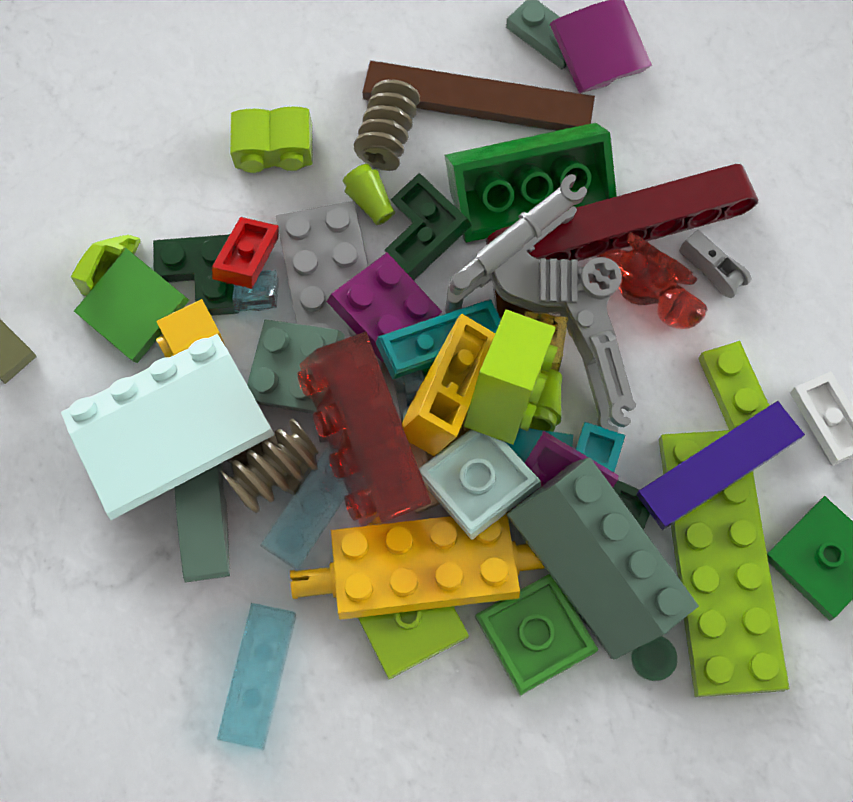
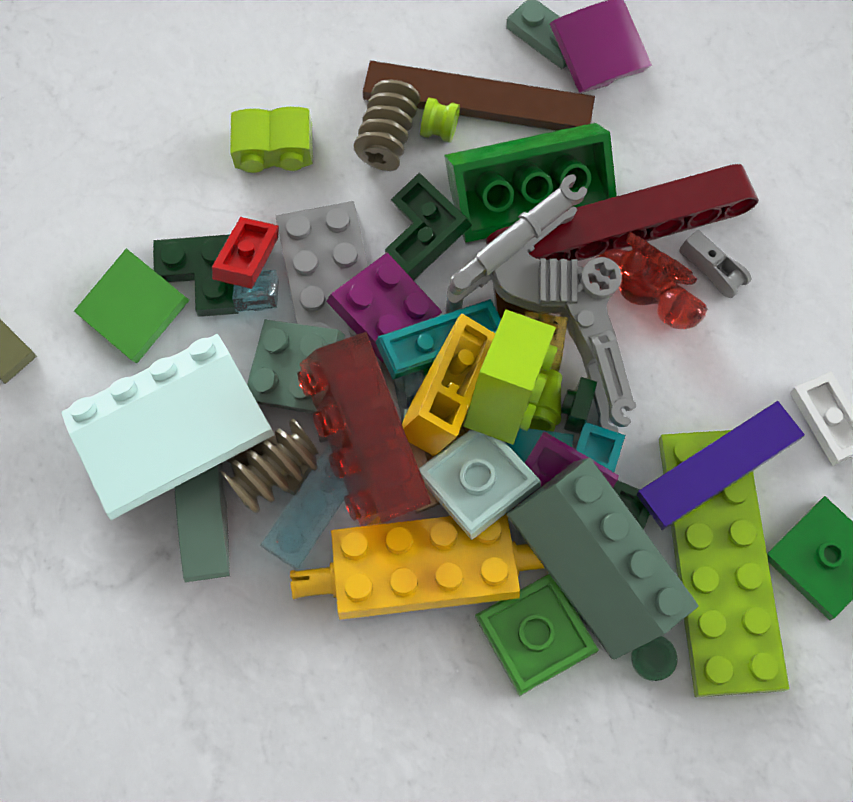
lime slope [71,235,141,296] -> none
yellow brick [156,299,225,358] -> none
clear light blue plate [217,603,297,750] -> none
lime cone [343,164,396,225] -> none
lime plate [358,606,469,680] -> none
lime plate [698,341,769,430] -> none
none -> lime wheel [420,97,460,143]
none -> dark green plate [561,377,597,434]

